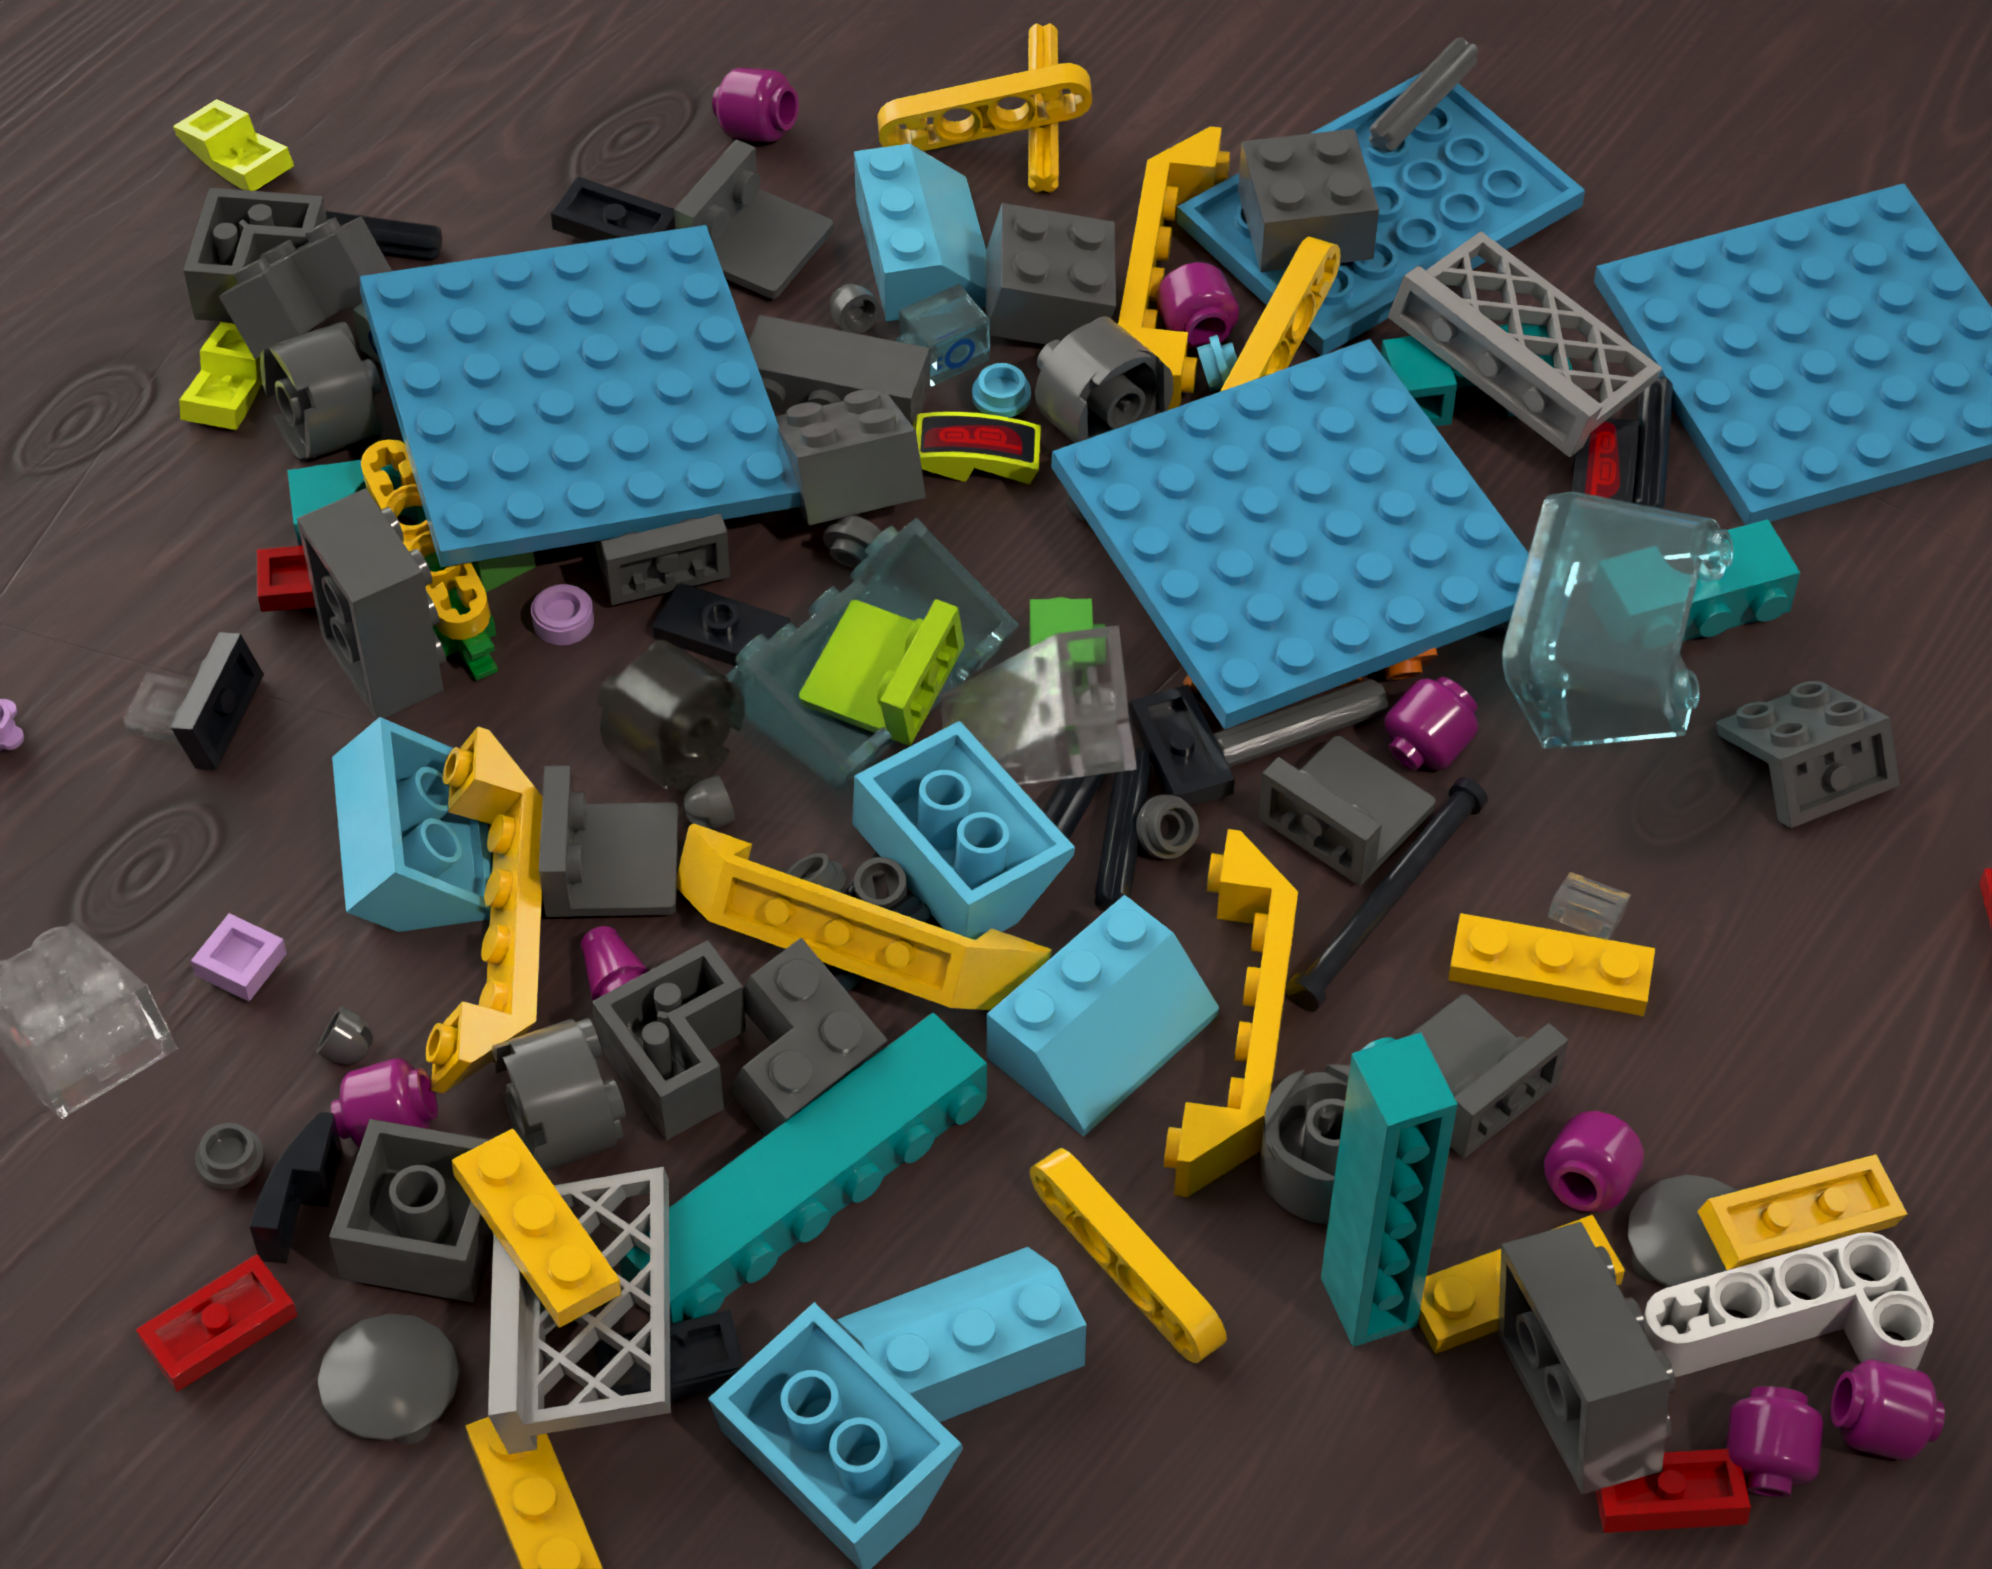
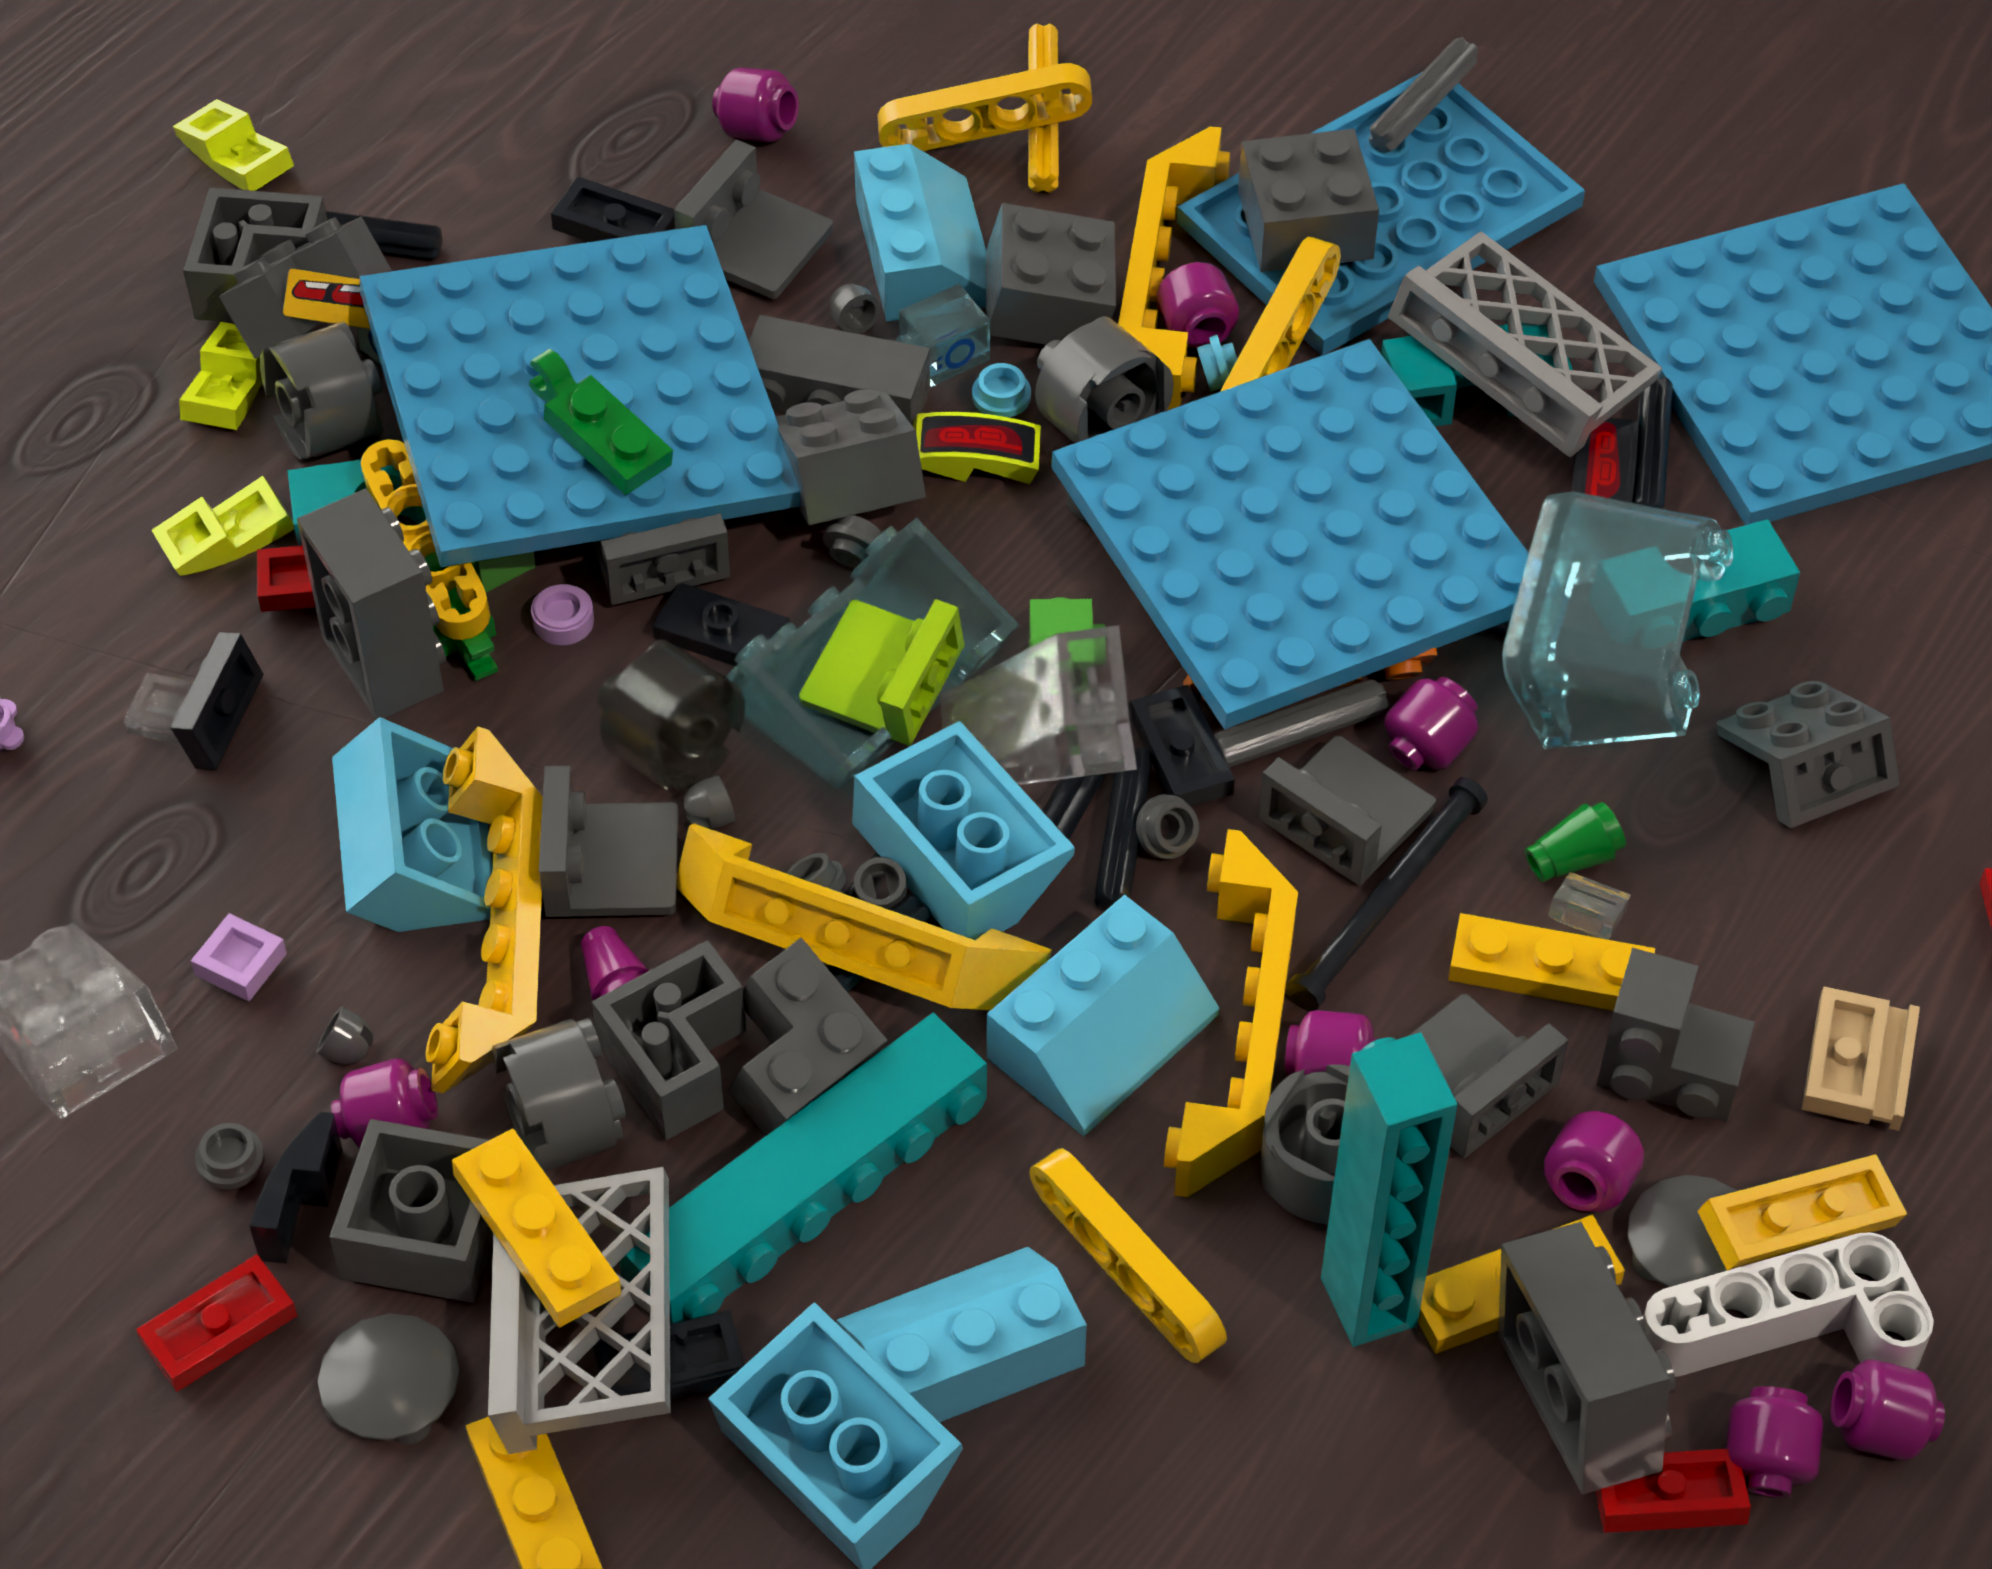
none -> neon yellow slope [152,476,294,576]
none -> yellow sticker [283,269,370,329]
none -> green plate [529,349,673,496]
none -> magenta head [1285,1010,1380,1077]
none -> green cone [1524,802,1626,883]
none -> dark grey brick [1596,947,1755,1122]
none -> tan plate [1801,986,1920,1131]

